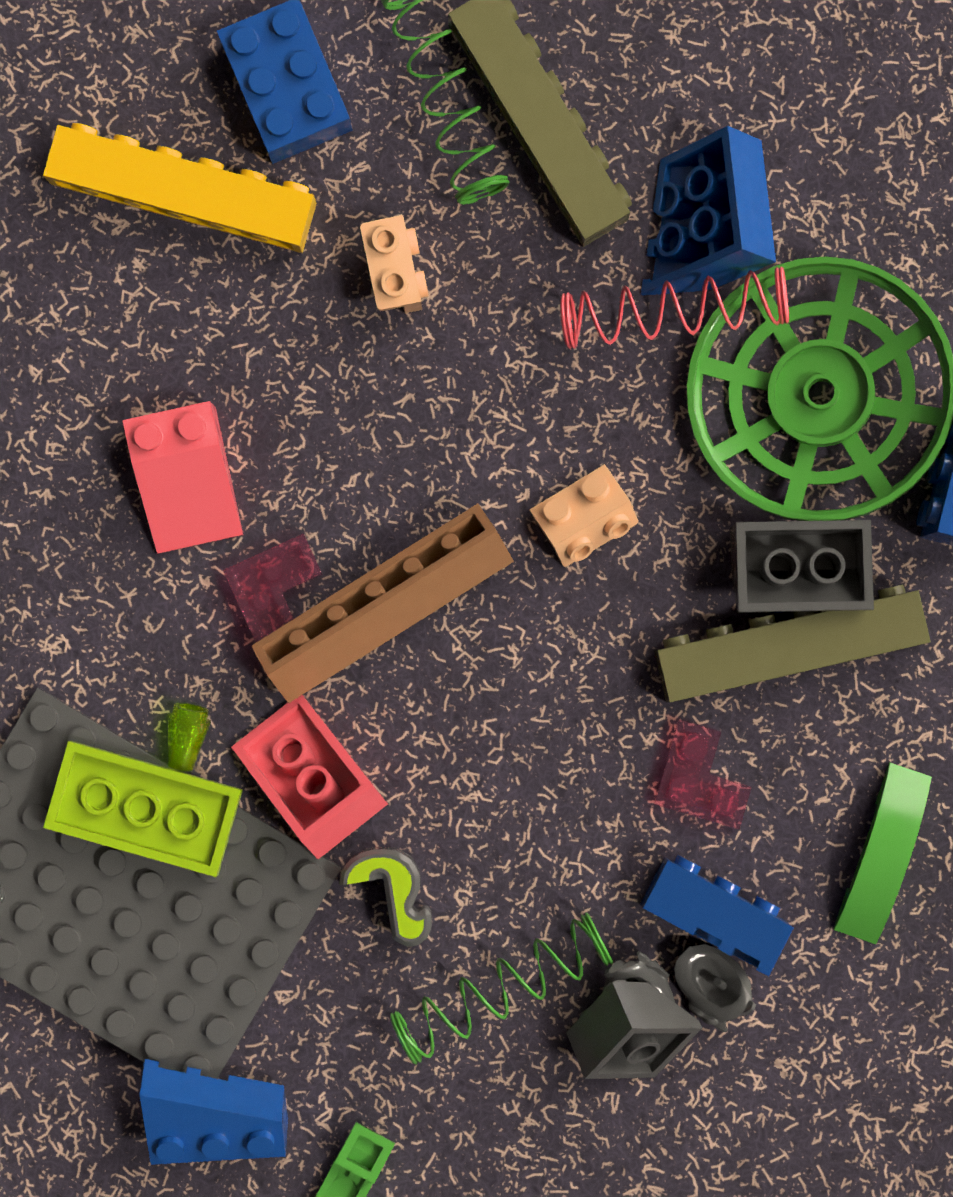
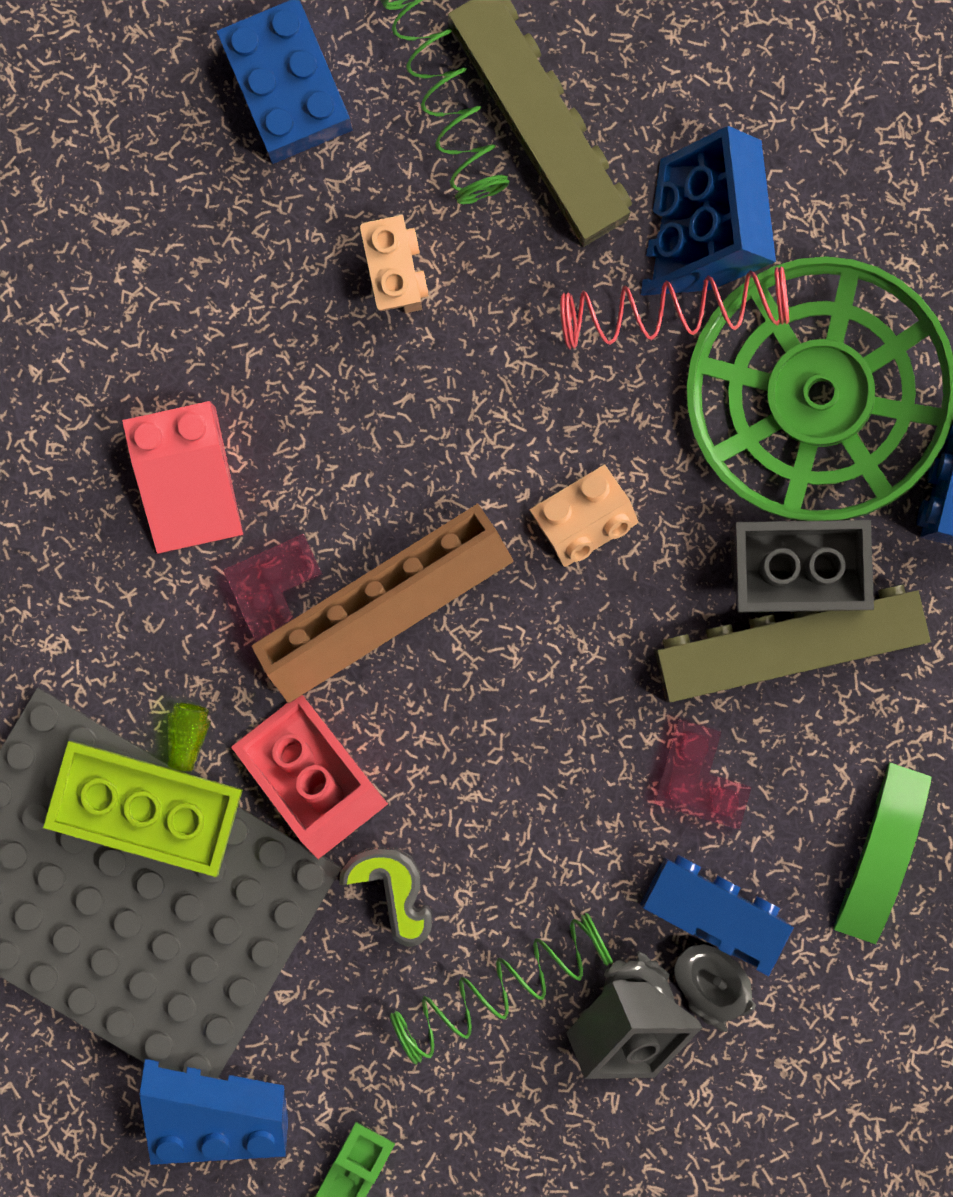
yellow brick [43,123,317,253] -> none

